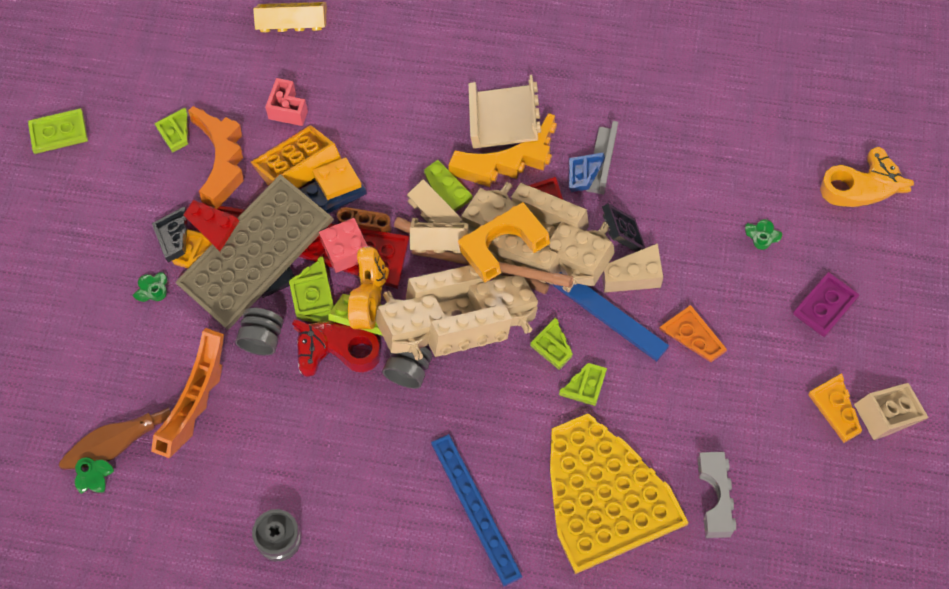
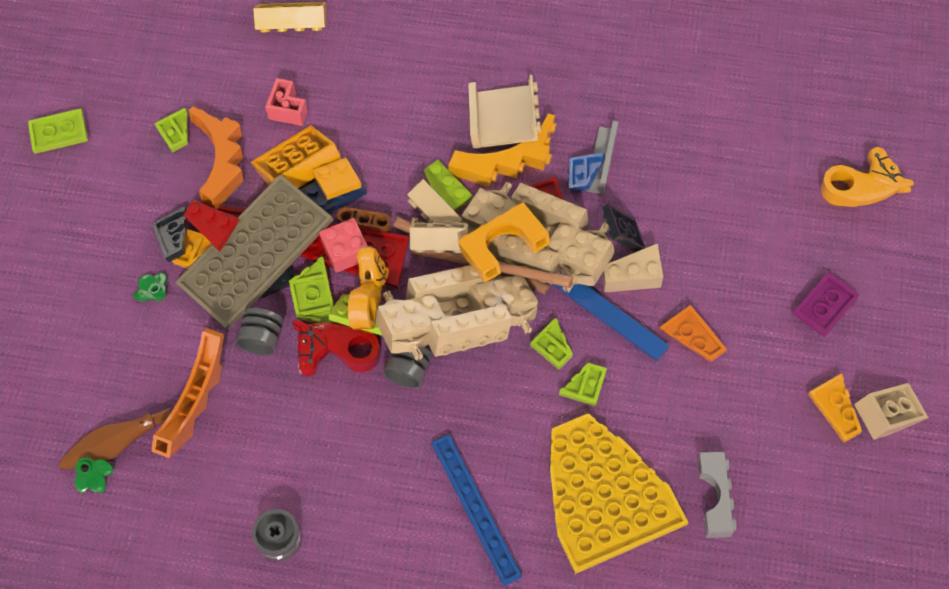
green plate [745,219,782,250] -> none

